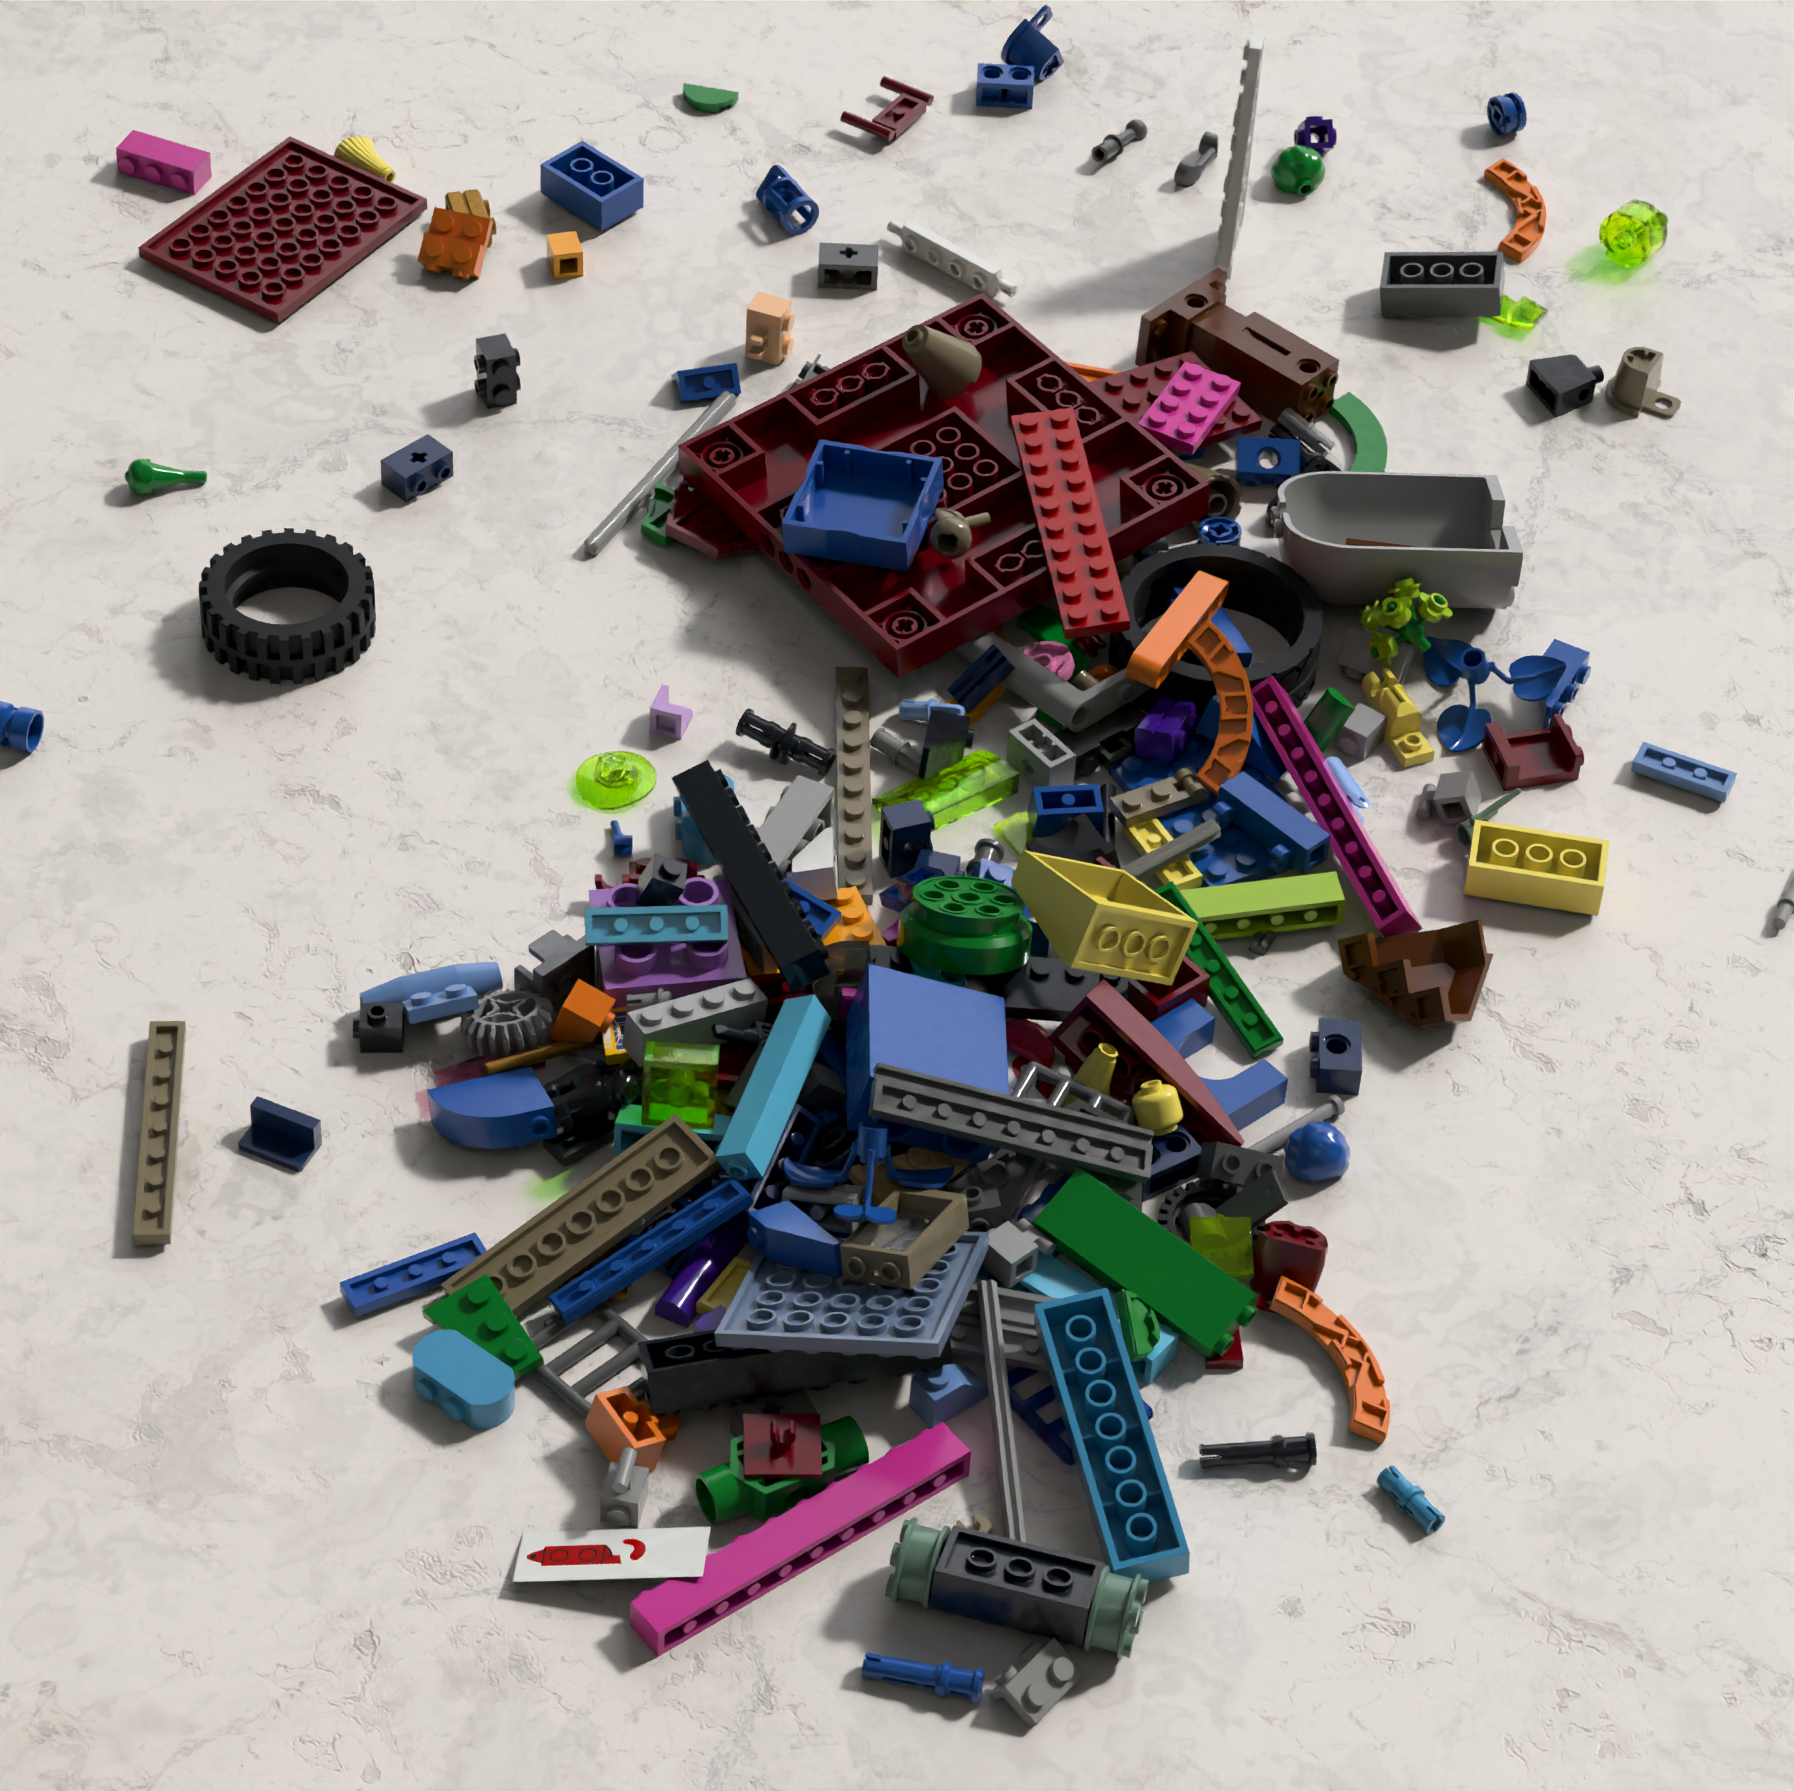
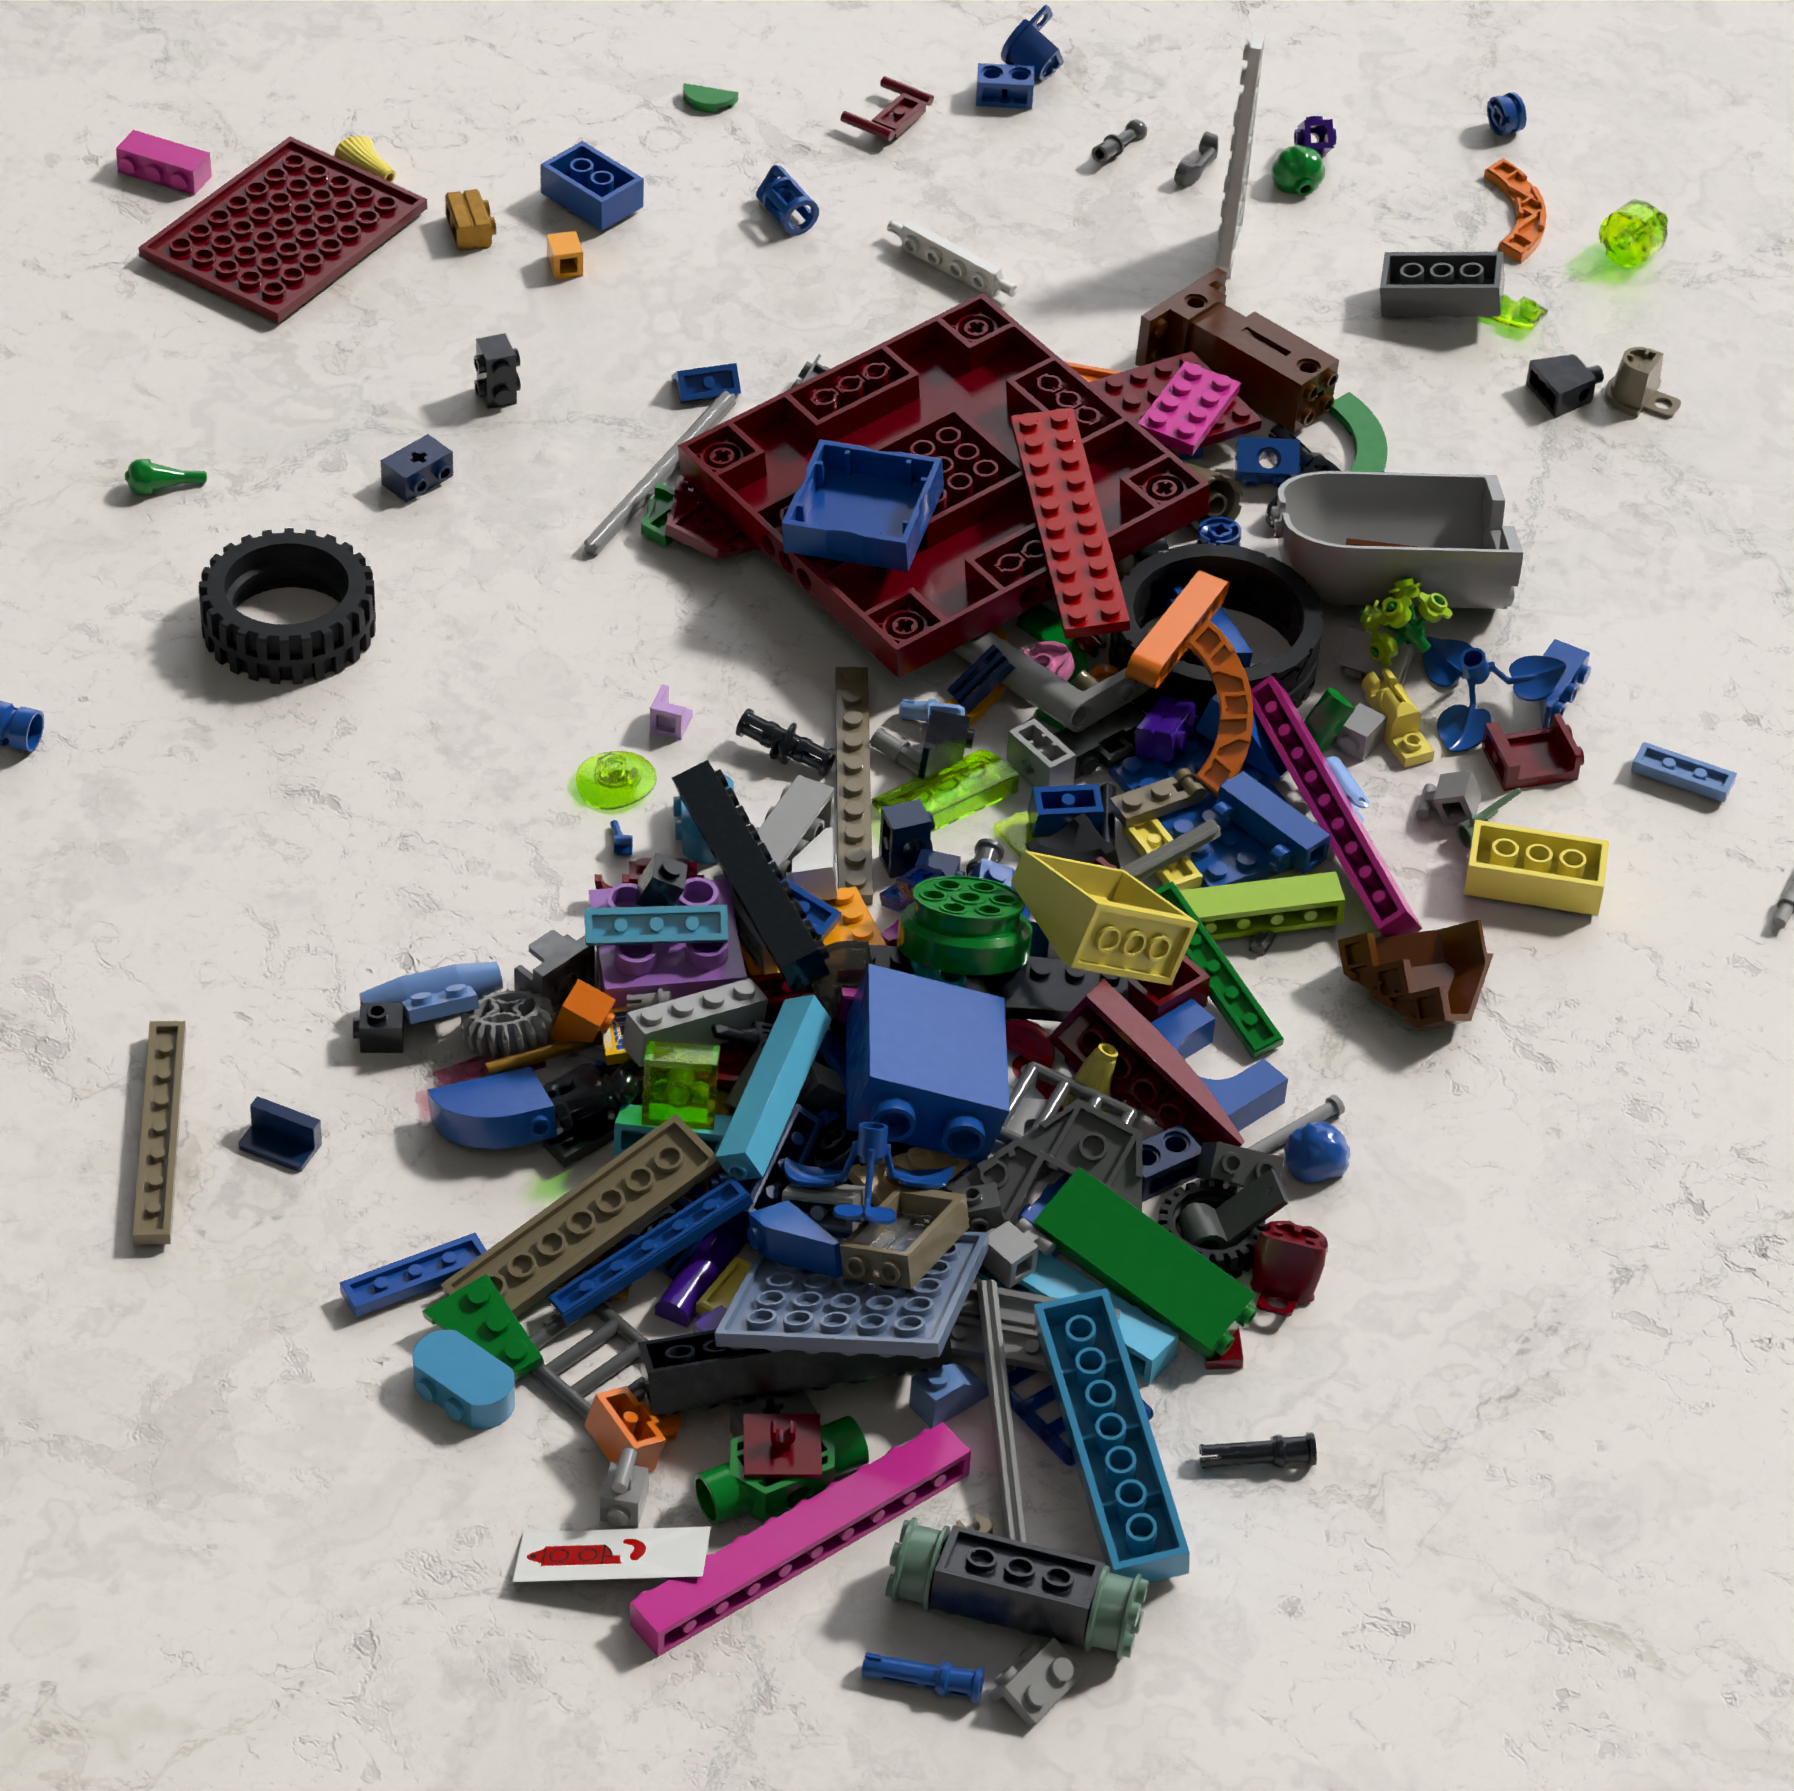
orange plate [417,207,493,280] -> none
light nougat brick [745,292,795,366] -> none
dark grey brick [818,243,879,290] -> none
dark grey plate [868,1062,1154,1184] -> none
dark tan cone [902,324,982,399] -> none
dark tan piece [930,508,991,559] -> none
green tile [1115,1289,1160,1363] -> none
light yellow head [1132,1080,1183,1136] -> none
clear neon green piece [1189,1214,1254,1278] -> none
orange tile [1269,1276,1390,1444] -> none
light grey axle [1278,407,1335,457] -> none
dark blue brick [1309,1018,1362,1095] -> none
dark azure pin [1377,1465,1445,1534] -> none

